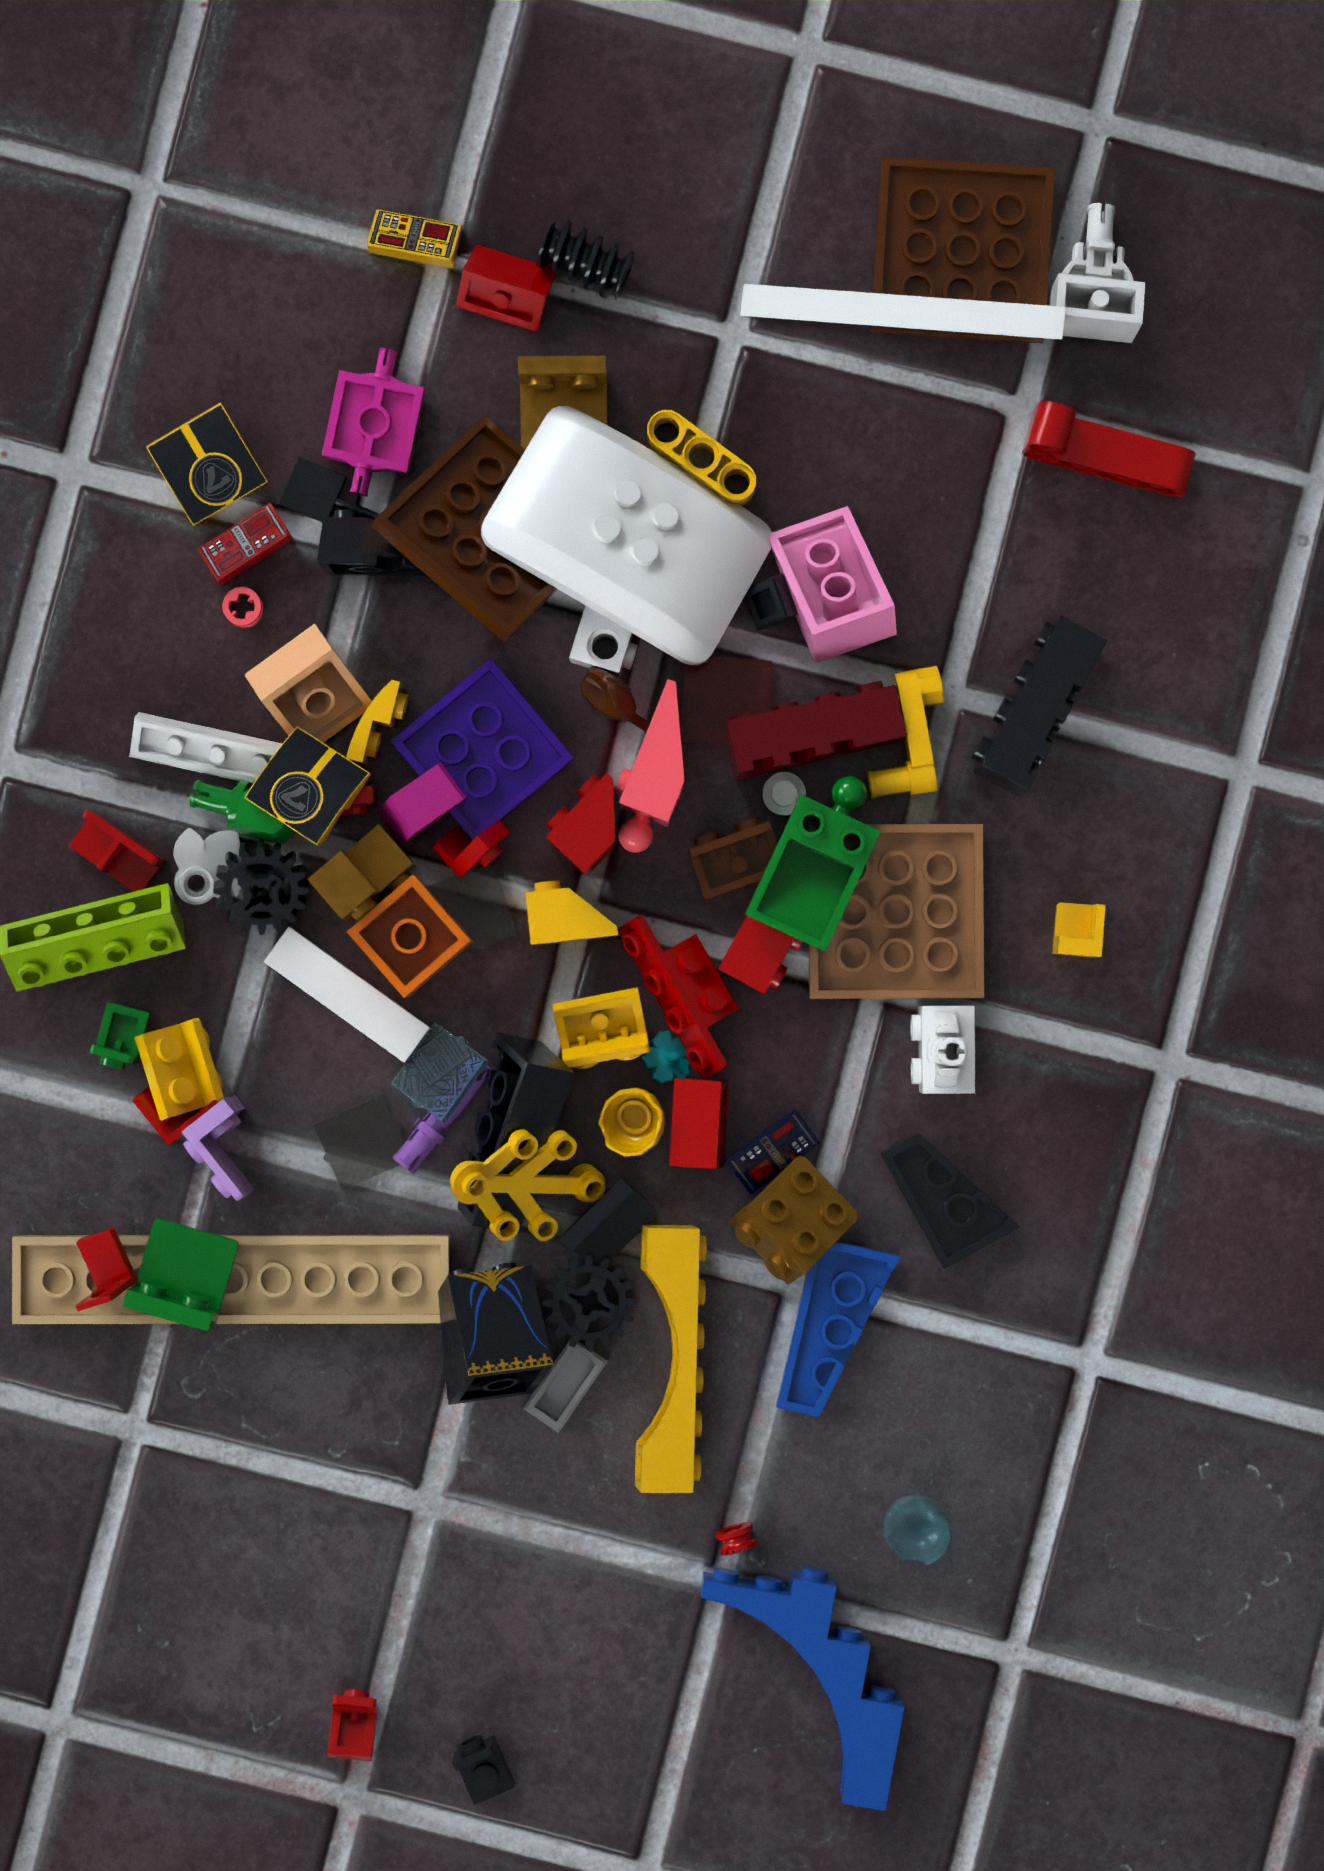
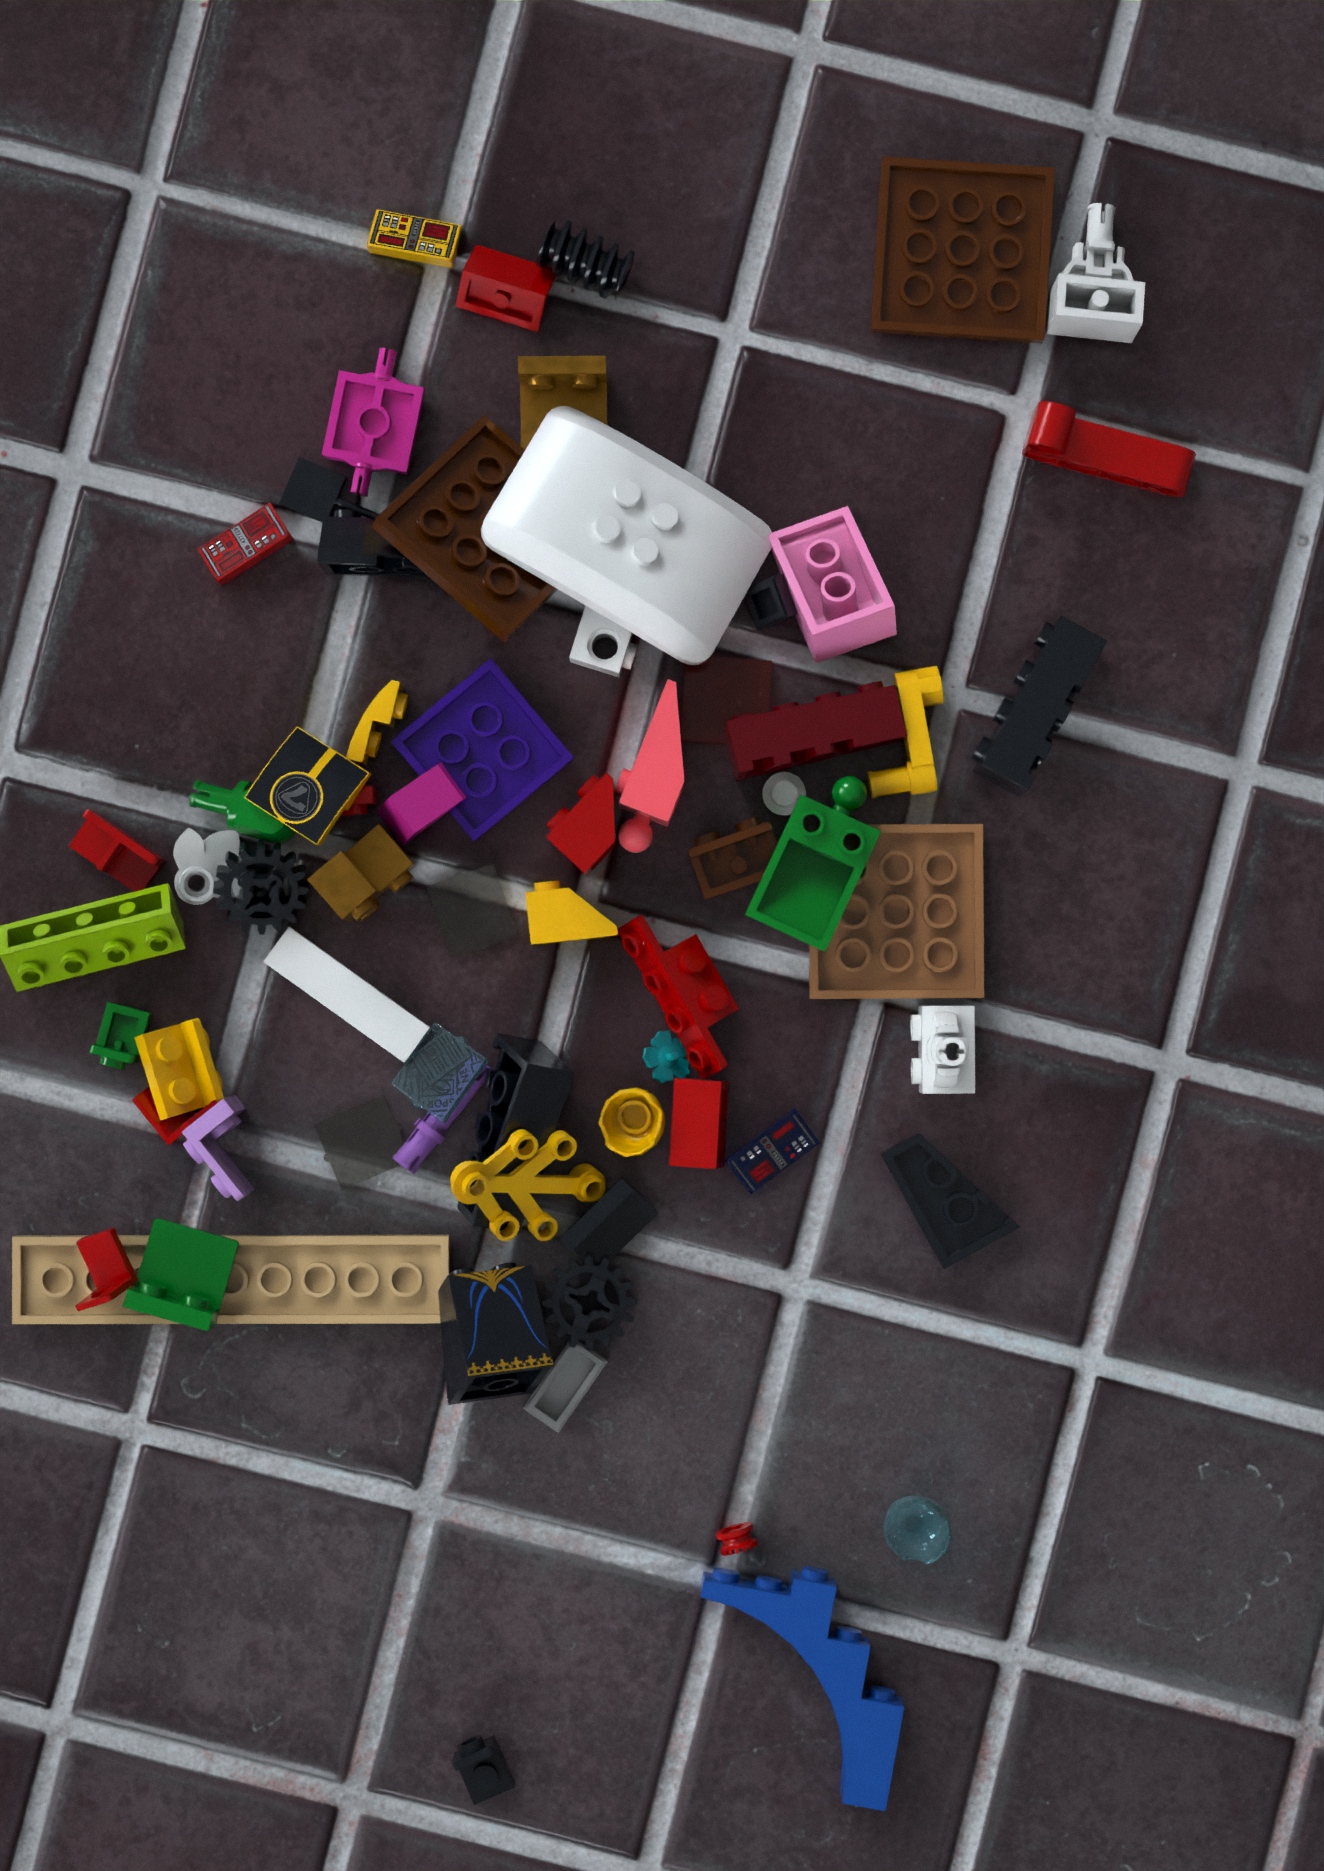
white tile [129,712,283,784] -> none
black slope [146,402,268,526] -> none
coral bush [222,587,264,628] -> none
light nougat slope [244,624,372,743] -> none
red bracket [327,1690,378,1761] -> none
orange brick [347,874,474,998] -> none
red bracket [432,820,511,878] -> none
yellow bracket [552,987,650,1069] -> none
reddish brown piece [581,667,650,732] -> none
yellow arch [635,1225,707,1493] -> none
yellow beam [647,410,756,506] -> none
red brick [718,916,802,994] -> none
pearl gold bracket [728,1156,858,1285] -> none
white sticker [740,284,1066,340] -> none
blue wing [776,1241,900,1417] -> none
yellow panel [1052,902,1106,957] -> none

